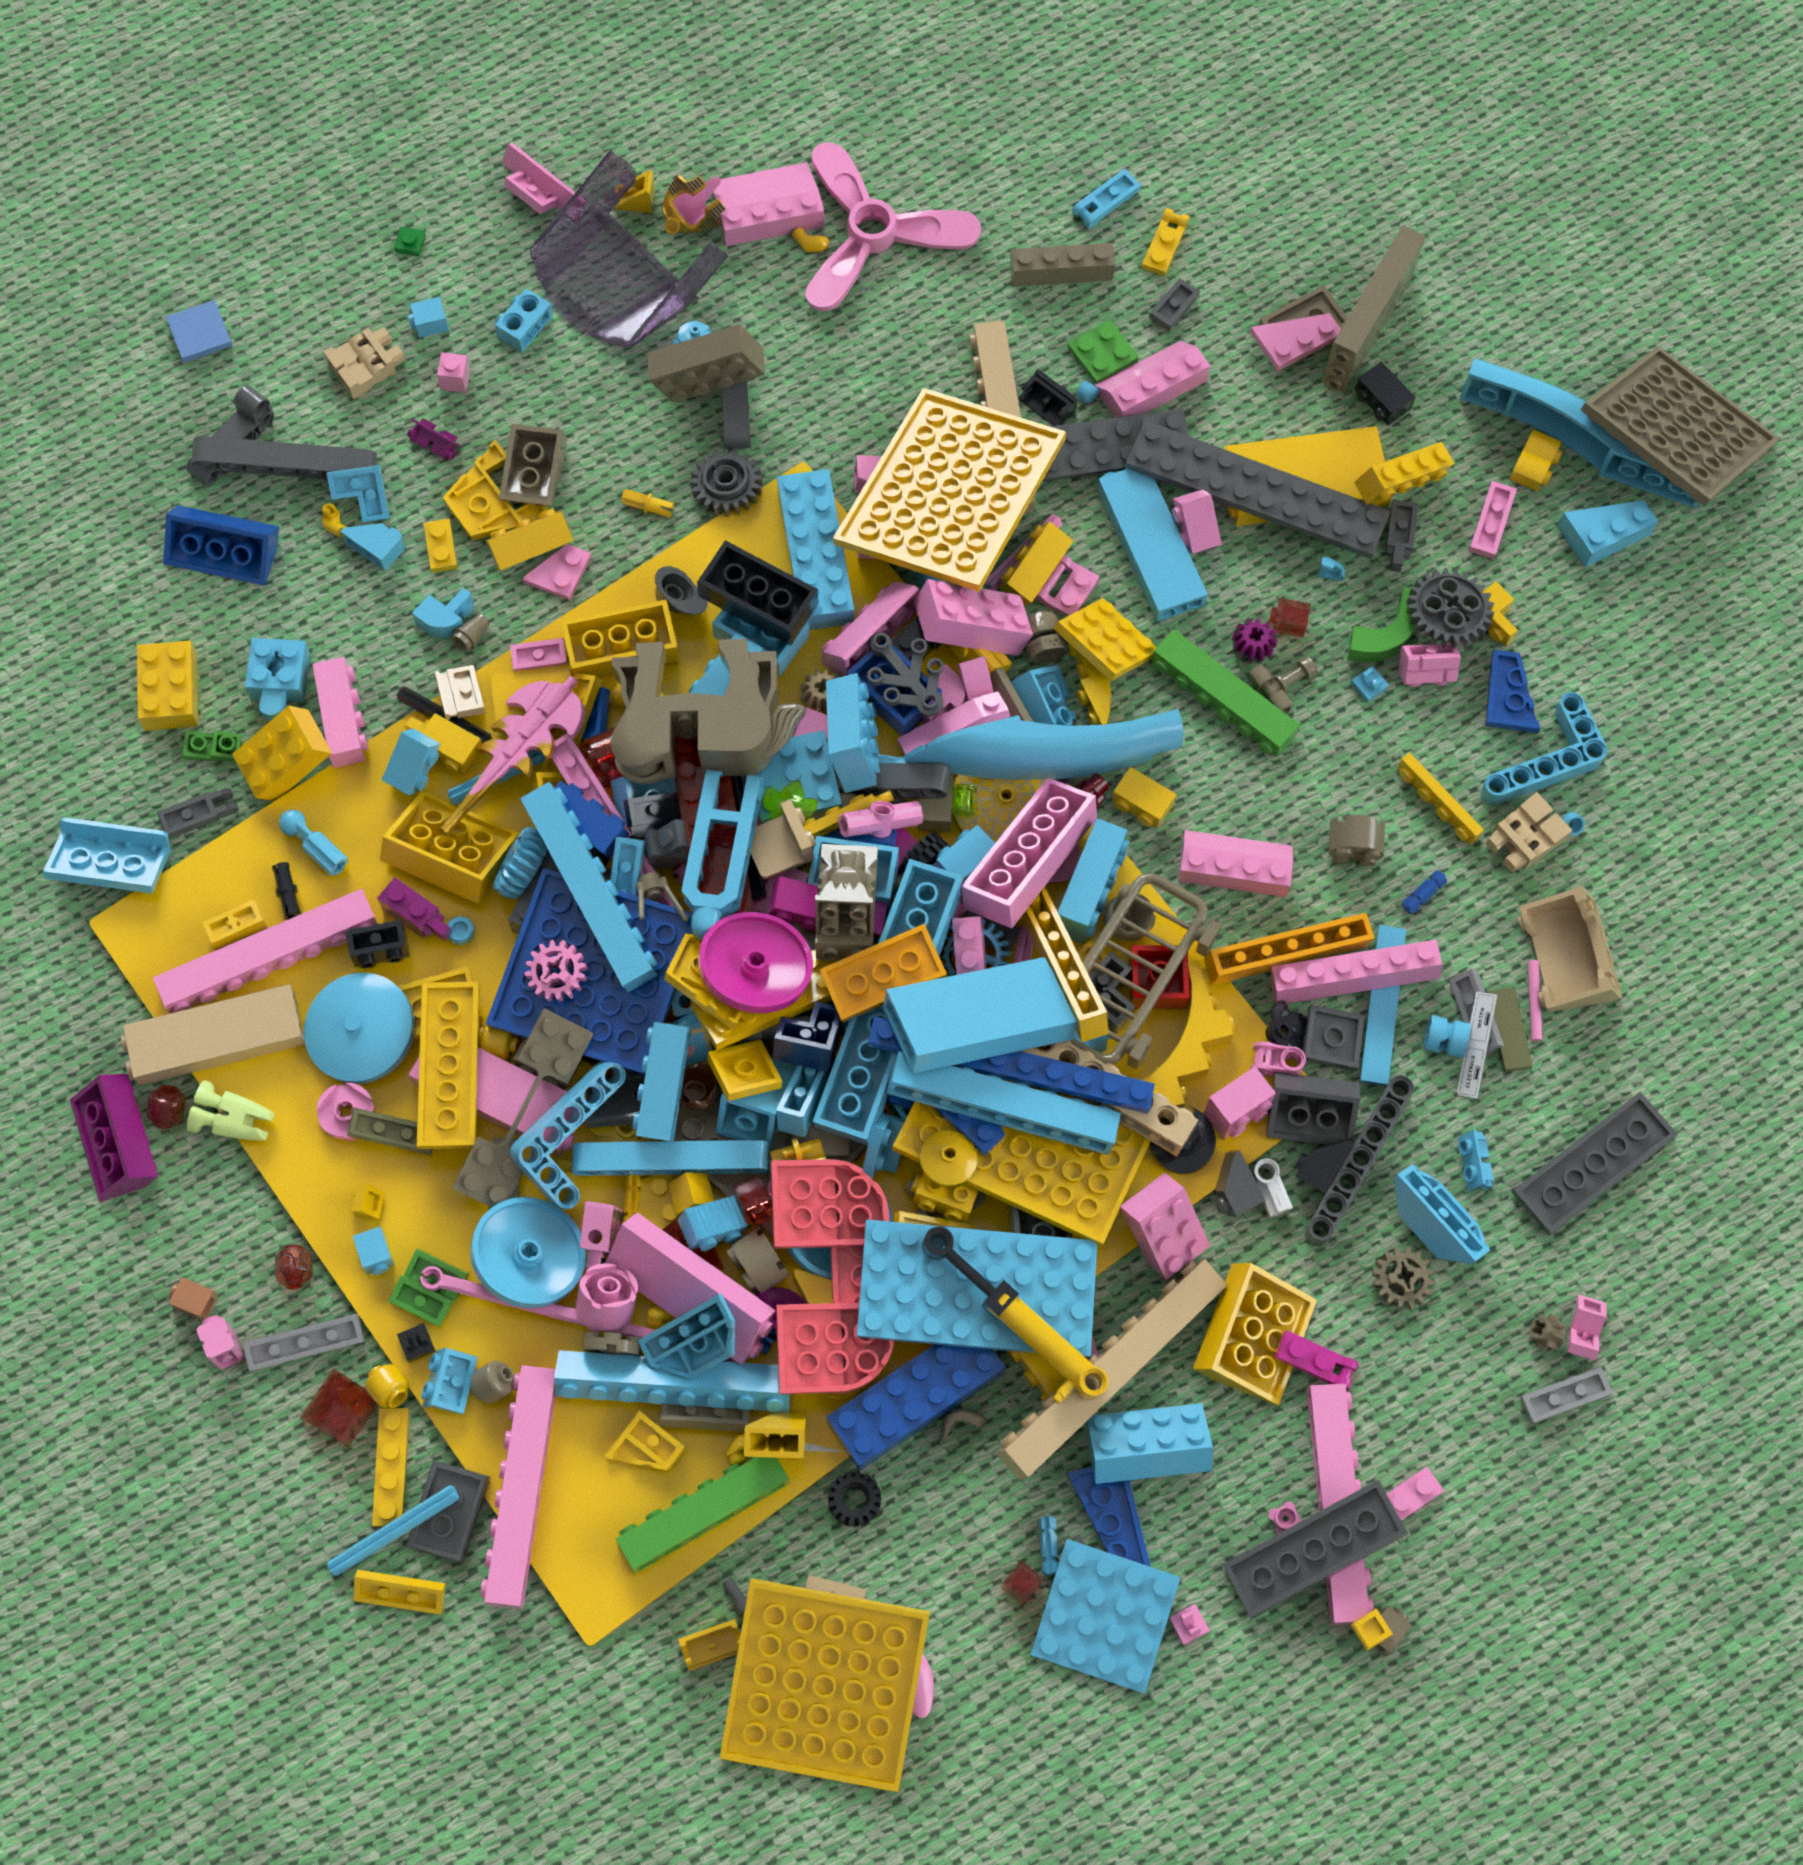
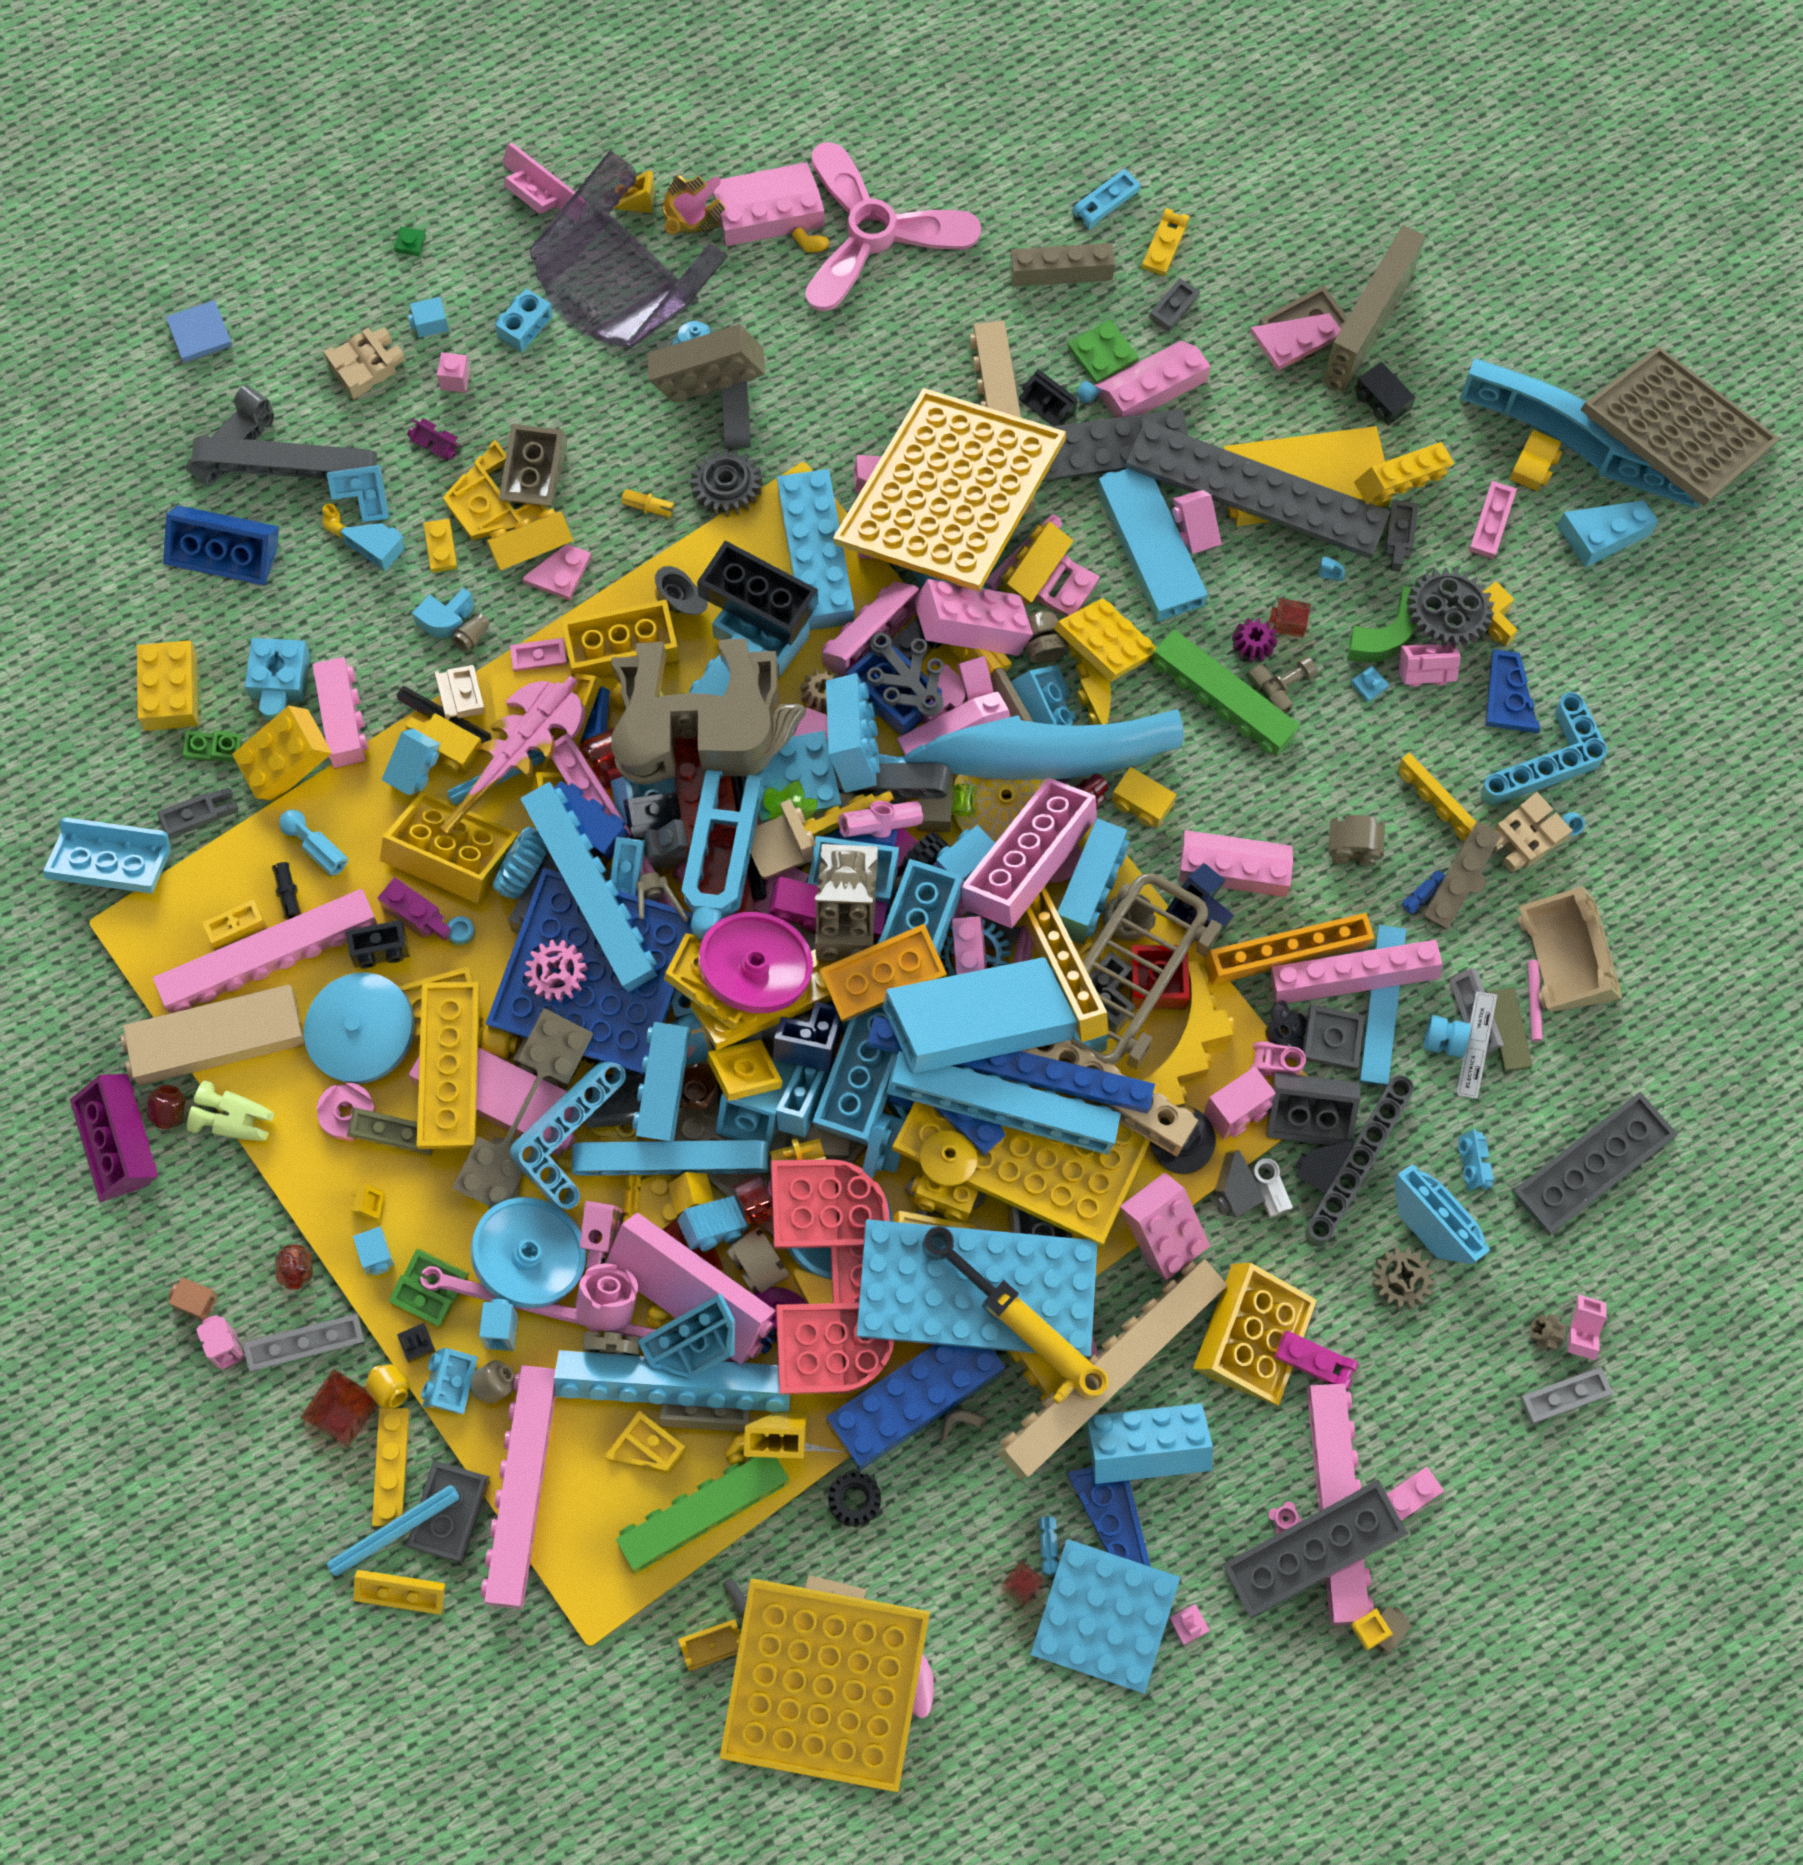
none -> medium azure brick [479,1299,519,1351]
none -> dark blue brick [1166,863,1234,935]
none -> dark tan hinge [1422,821,1502,930]

